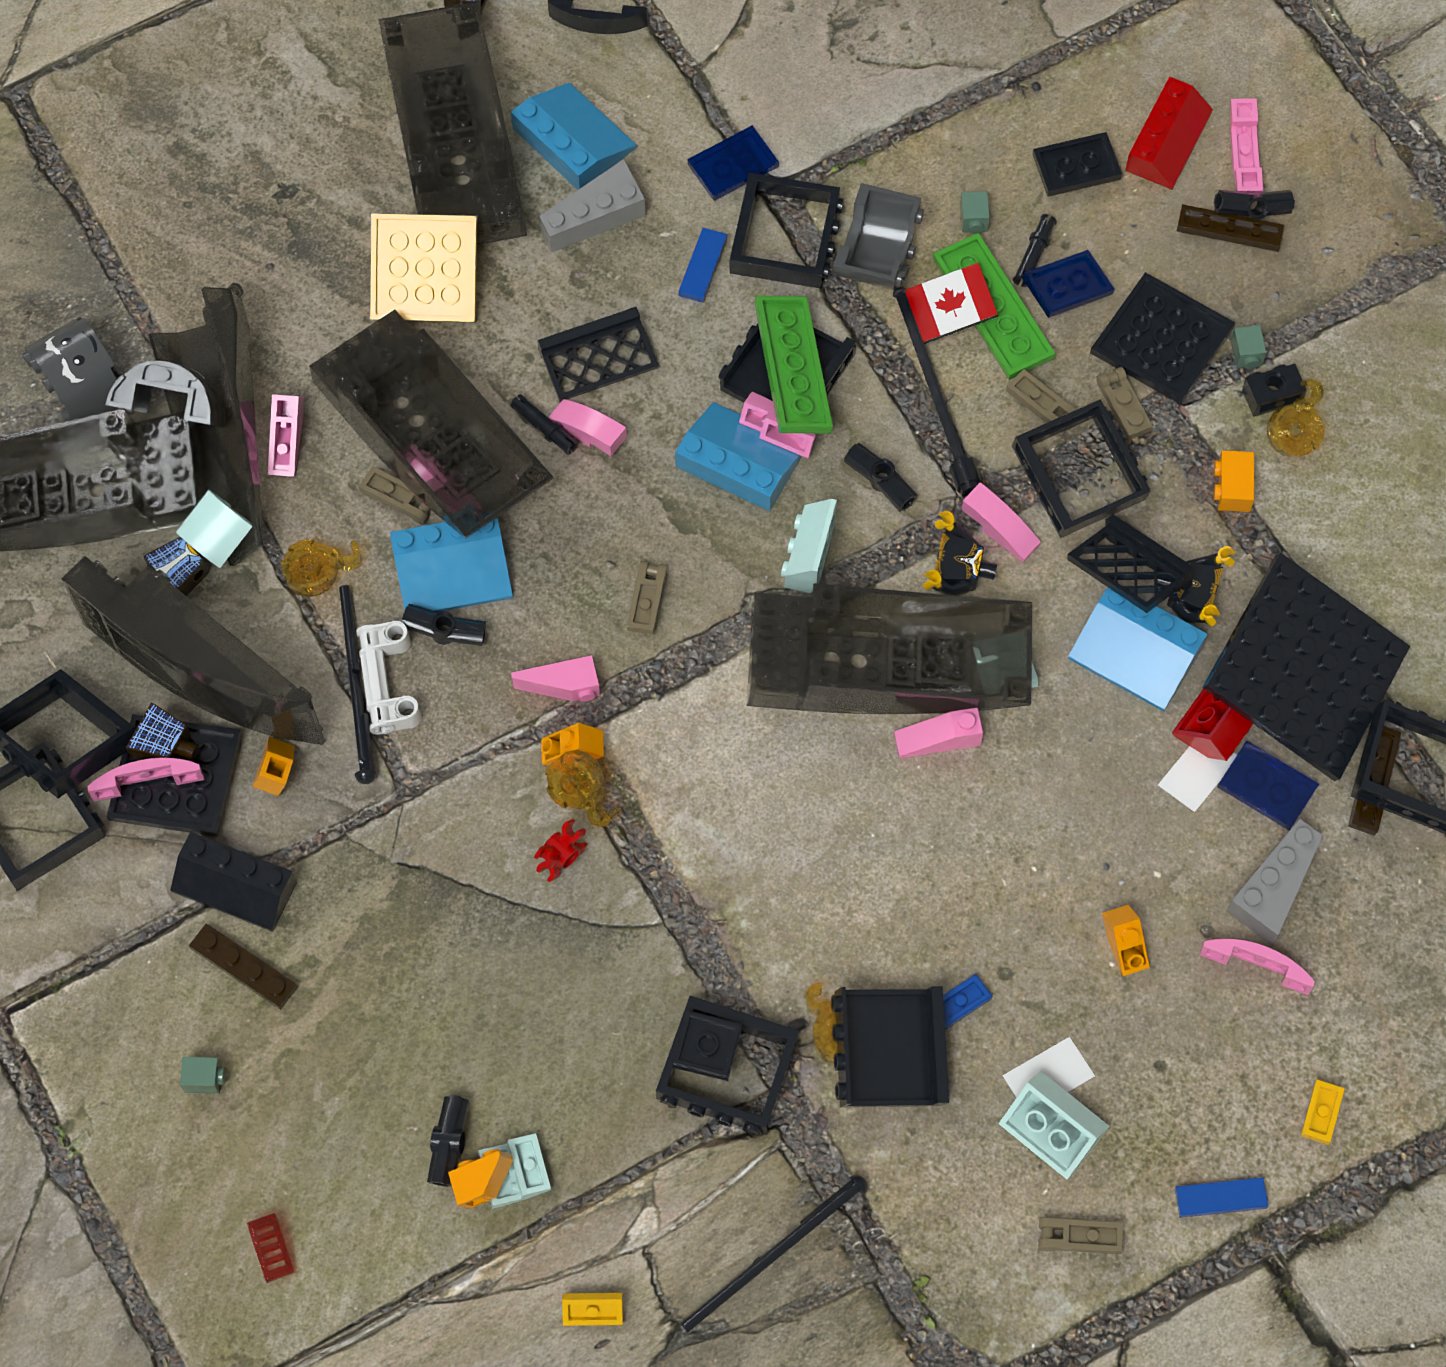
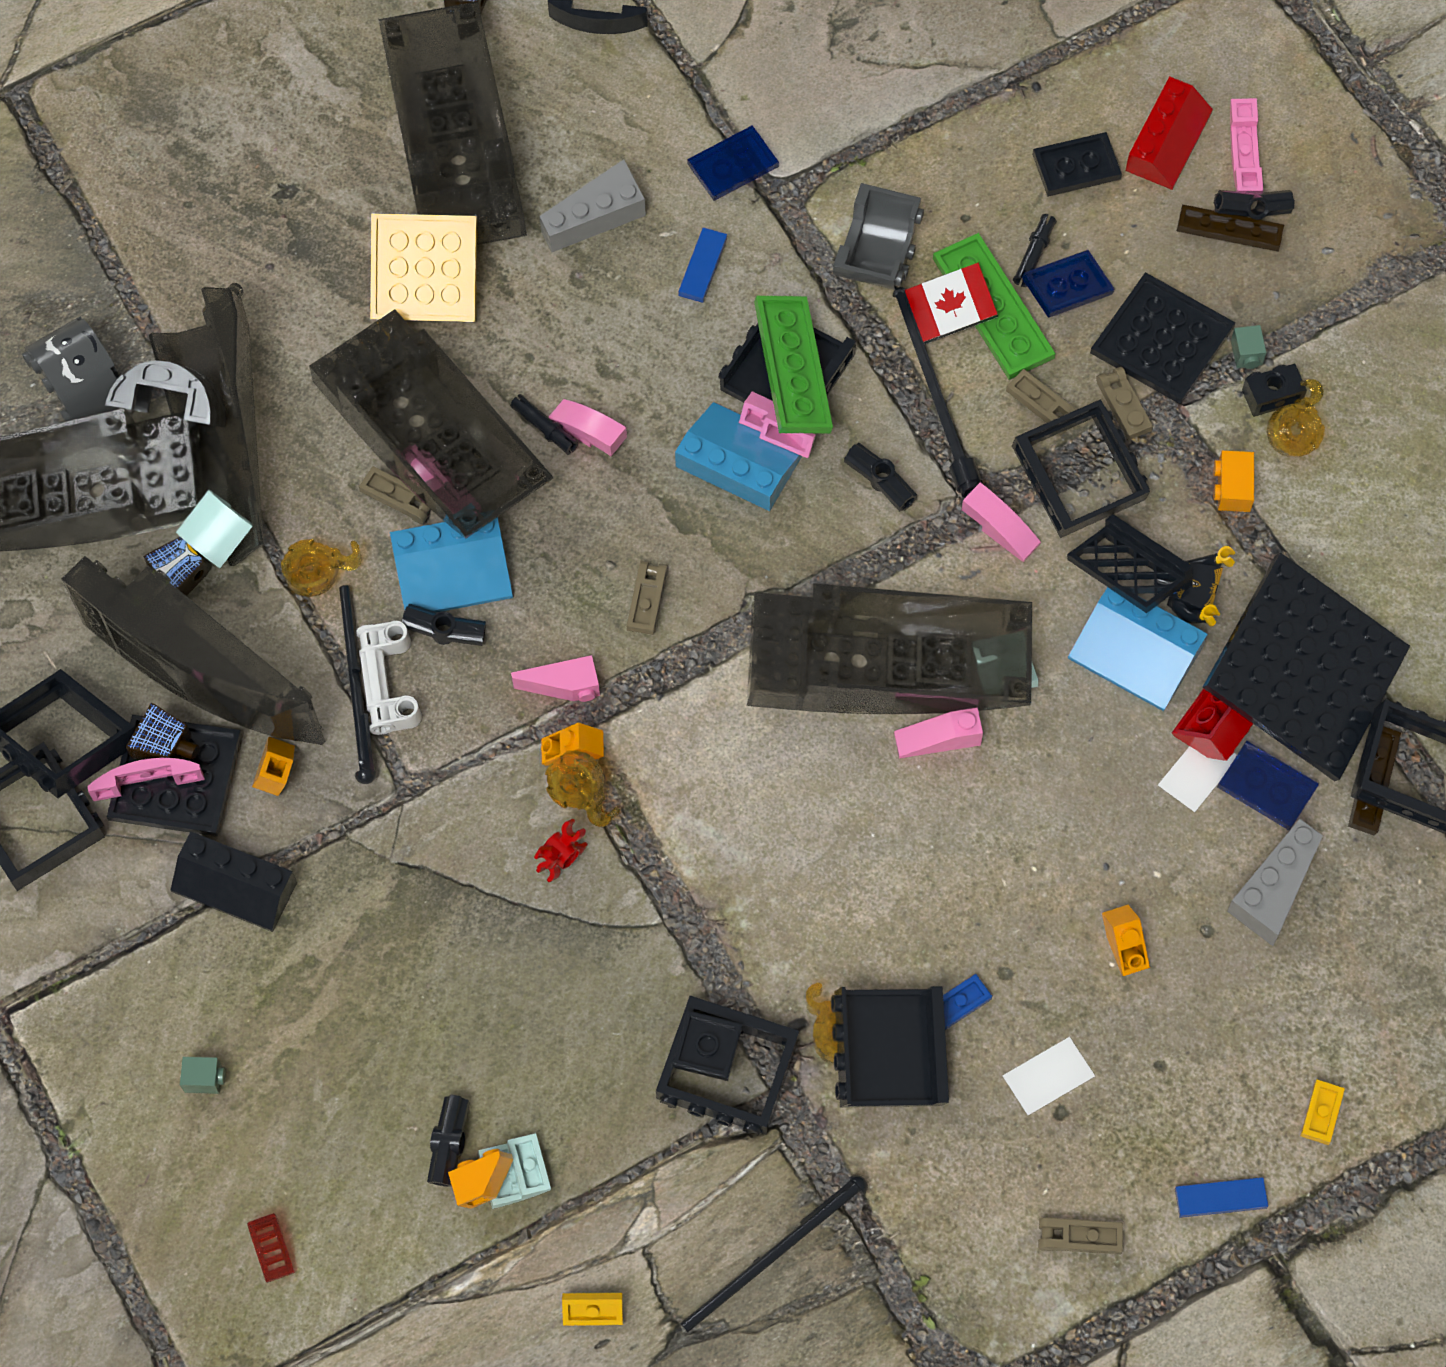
dark brown plate [189,923,298,1010] -> none
bright pink slope [268,395,304,477] -> none
dark azure slope [511,83,637,190] -> none
black fence [538,306,658,402] -> none
black window [729,173,844,289] -> none
light aqua slope [781,499,837,595] -> none
torso [923,511,997,598] -> none
sand green brick [960,191,990,234] -> none
light aqua slope [999,1071,1110,1180] -> none
bright pink slope [1199,939,1315,995] -> none

